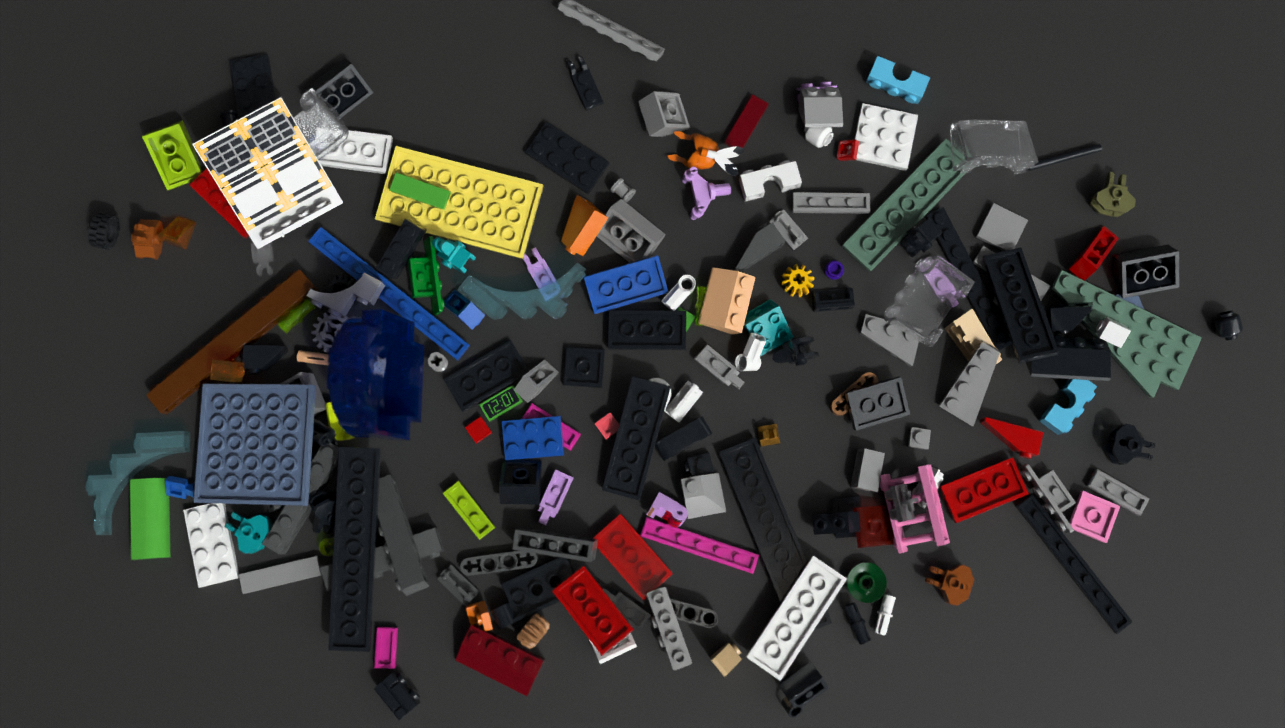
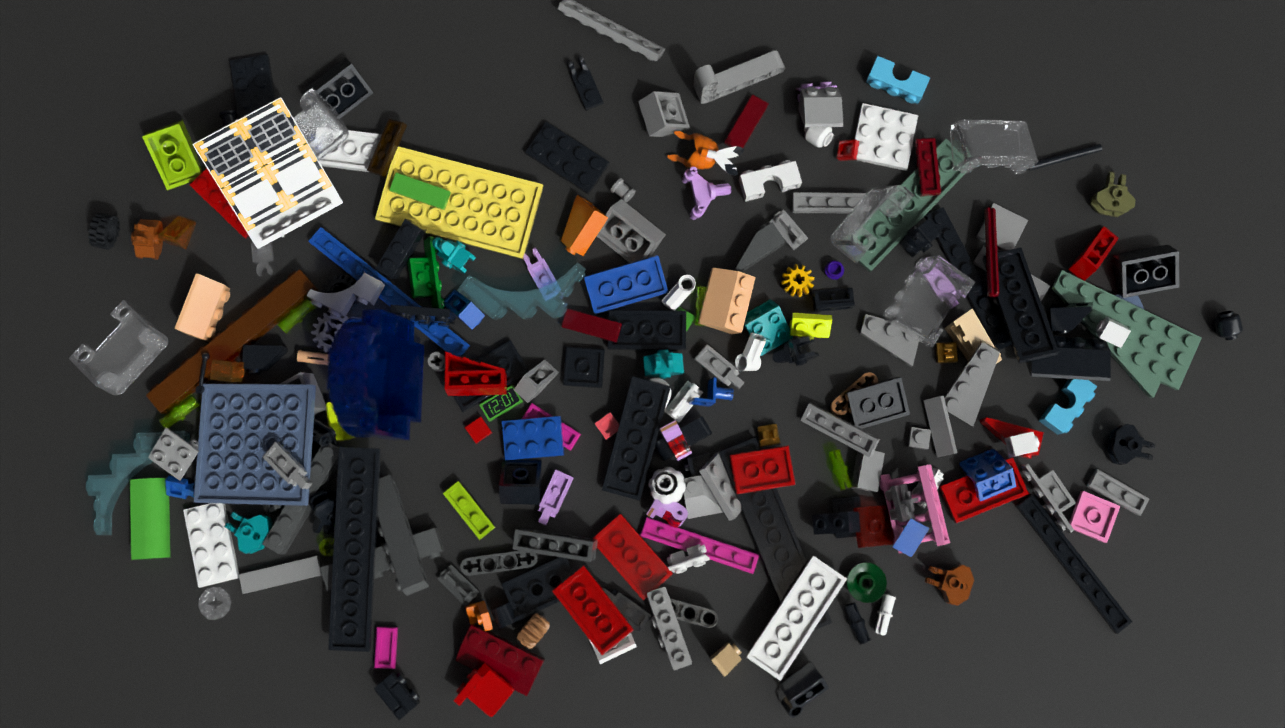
none -> clear windscreen [69,300,169,396]
none -> light grey hinge [148,427,199,481]
none -> clear neon green pin [159,396,200,429]
none -> light nougat slope [174,273,230,342]
none -> black hinge [195,353,210,394]
none -> clear gear [199,587,232,620]
none -> light grey hinge [262,442,313,490]
none -> dark brown tile [367,119,407,177]
none -> black plate [390,305,456,327]
none -> red wedge [445,352,507,396]
none -> red bracket [454,663,514,717]
none -> dark red tile [561,309,622,343]
none -> teal hinge [643,350,684,379]
none -> white plant [649,467,686,504]
none -> leg [660,420,692,461]
none -> white hinge [667,544,710,574]
none -> blue bracket [689,377,734,407]
none -> light grey beam [693,51,785,104]
none -> light grey wing [699,451,742,521]
none -> red tile [730,446,795,495]
none -> neon yellow bracket [790,313,832,338]
none -> light grey plate [801,403,880,457]
none -> clear neon green pin [828,449,853,491]
none -> clear windscreen [831,185,914,264]
none -> sticker [893,519,929,557]
none -> dark red tile [915,138,941,196]
none -> light grey tile [924,396,957,458]
none -> pearl gold tile [935,342,958,363]
none -> blue bracket [959,449,1016,502]
none -> dark red axle [984,207,999,297]
none -> white brick [1005,432,1039,458]

